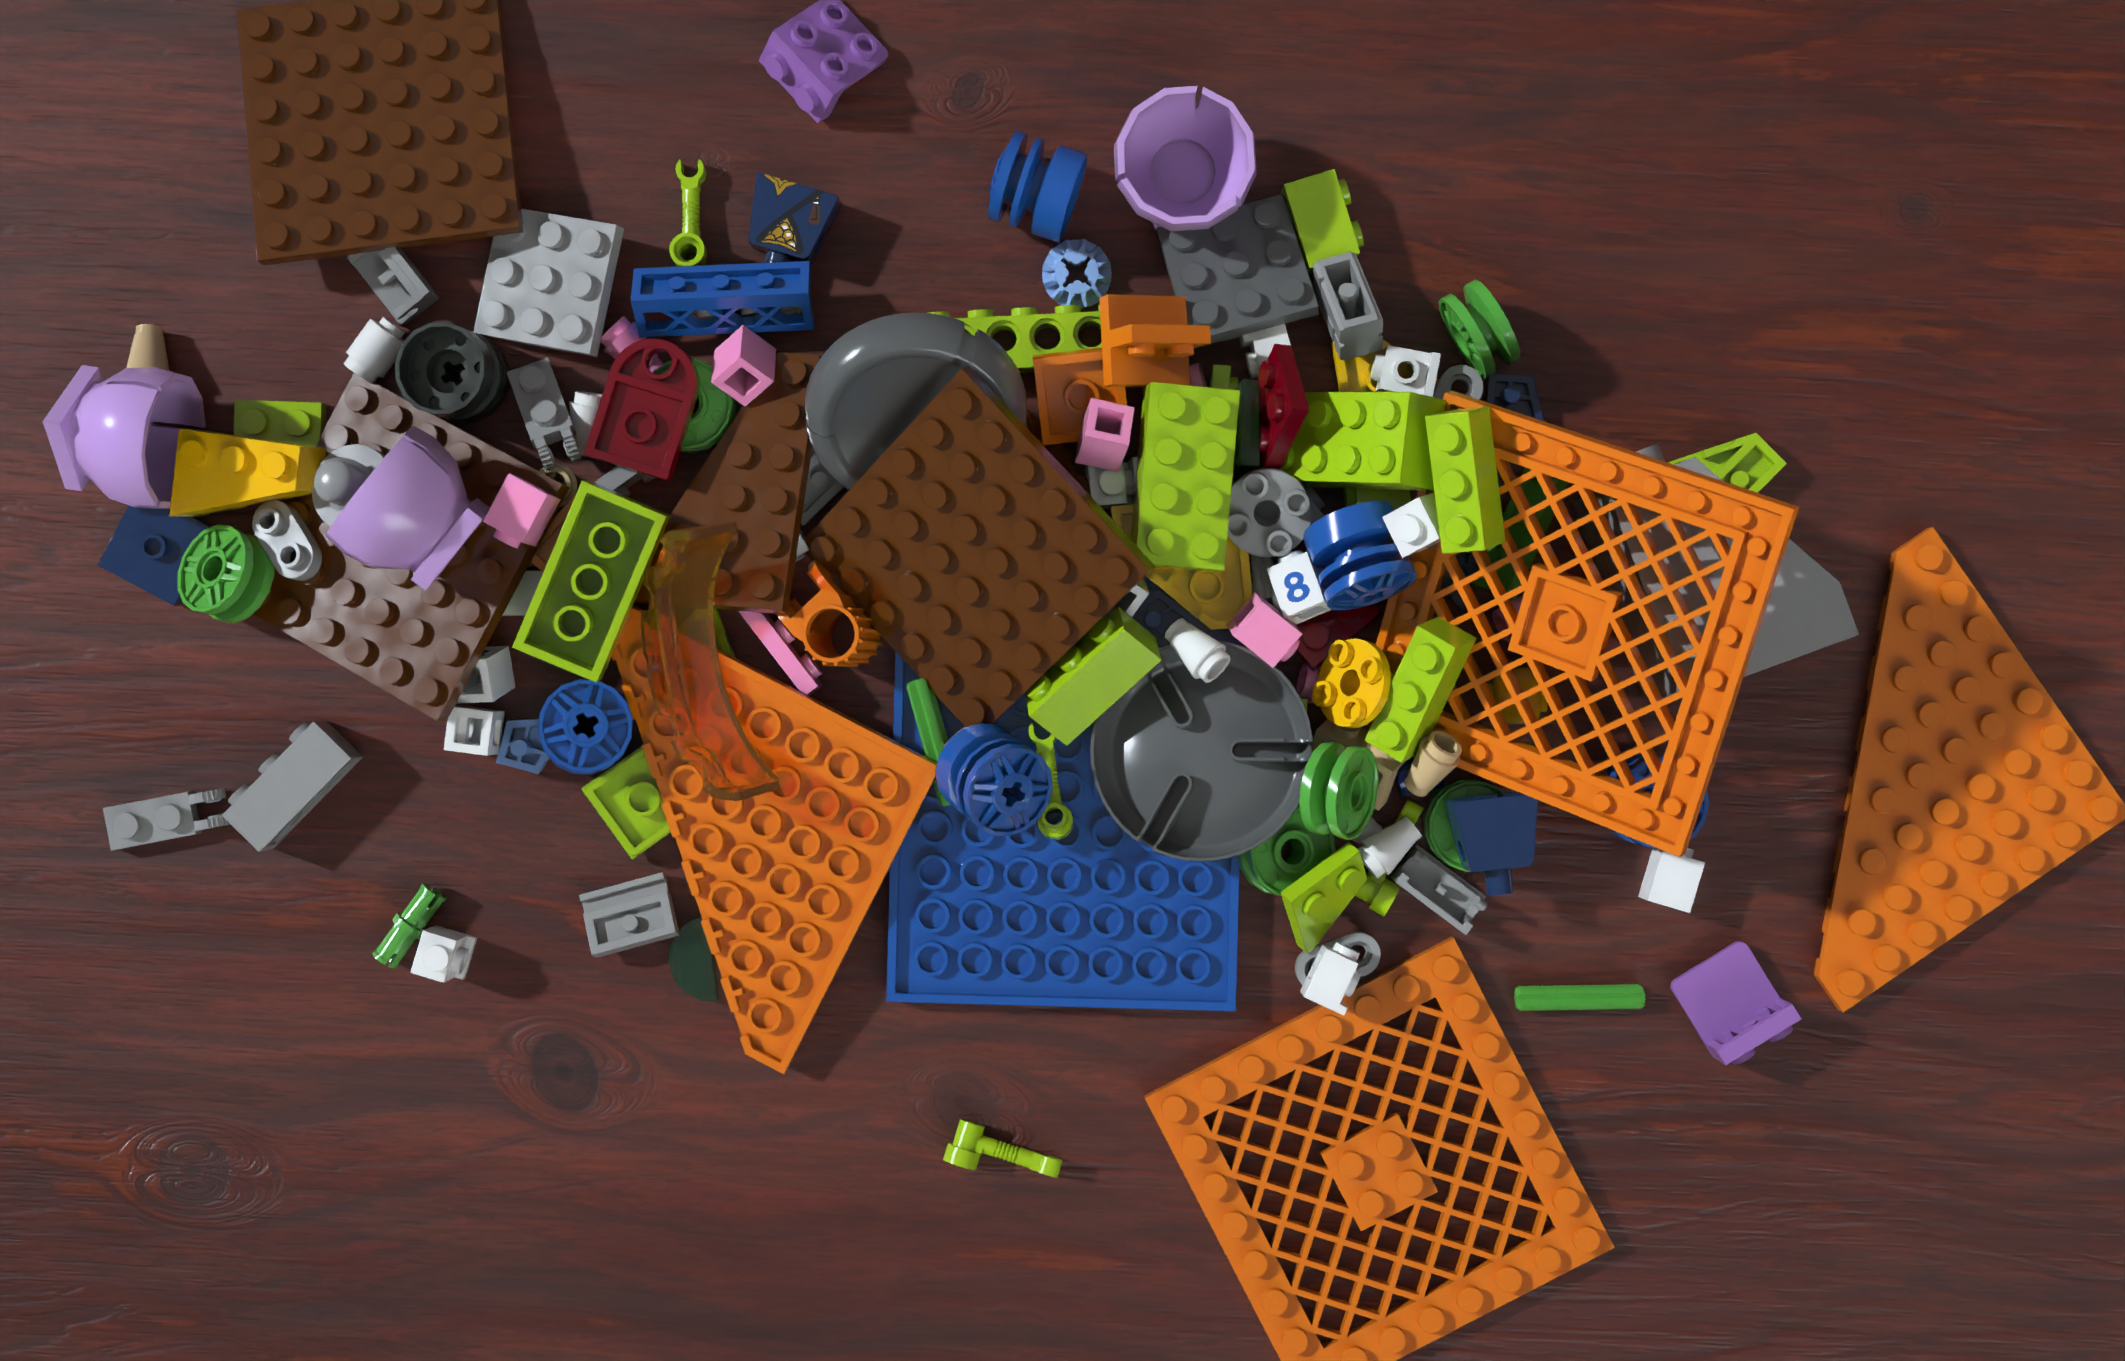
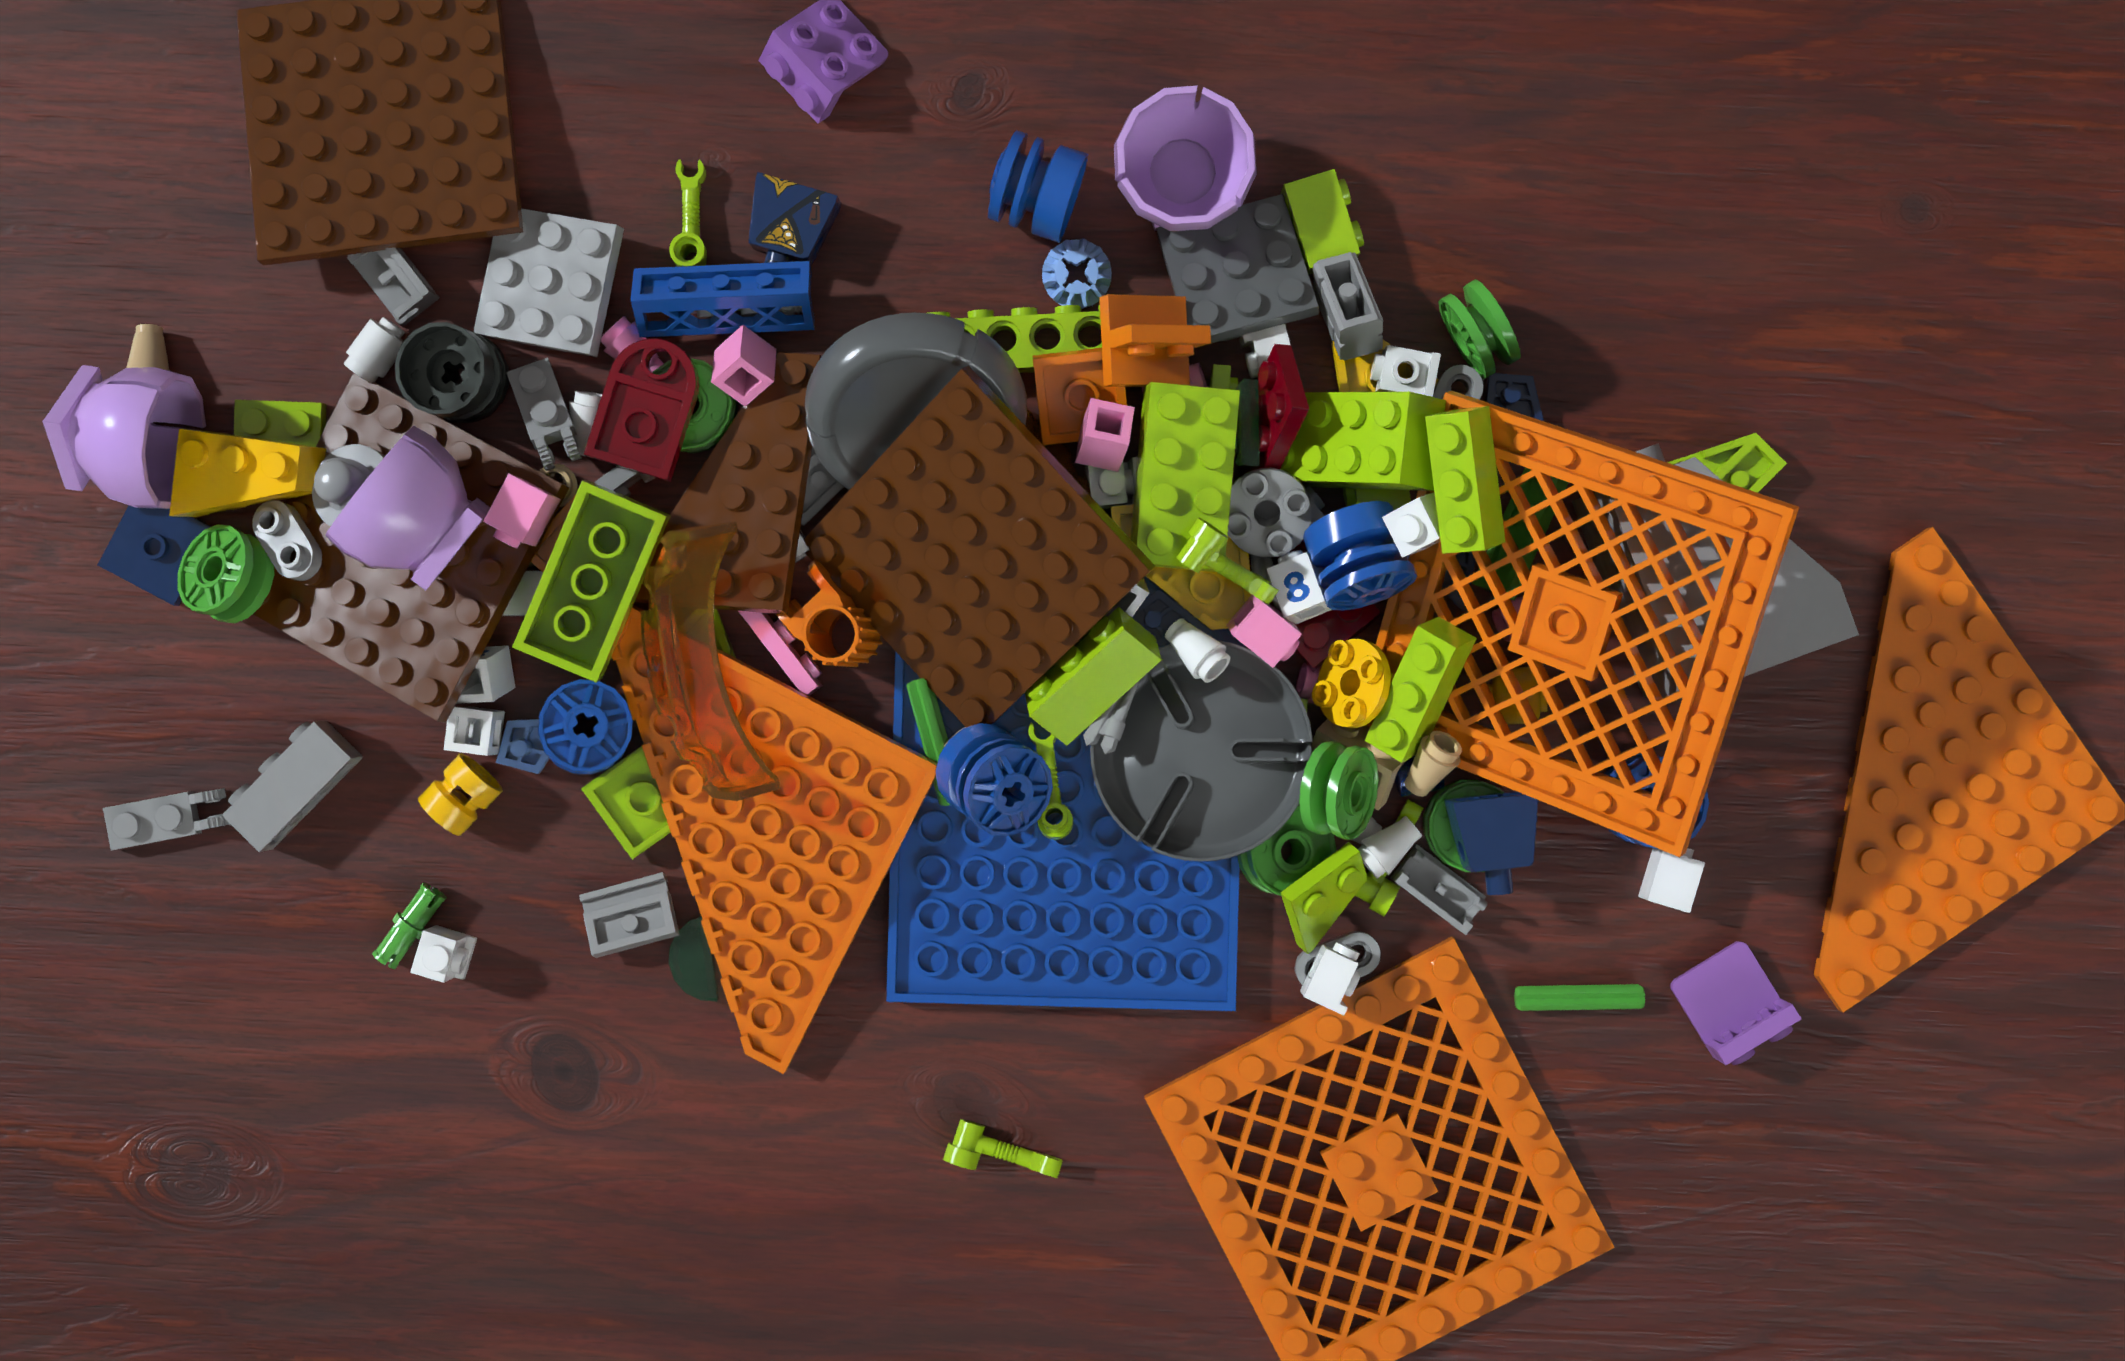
none -> yellow wheel [418,753,503,836]
none -> light grey piece [1083,681,1139,754]
none -> lime brick [1176,517,1279,605]

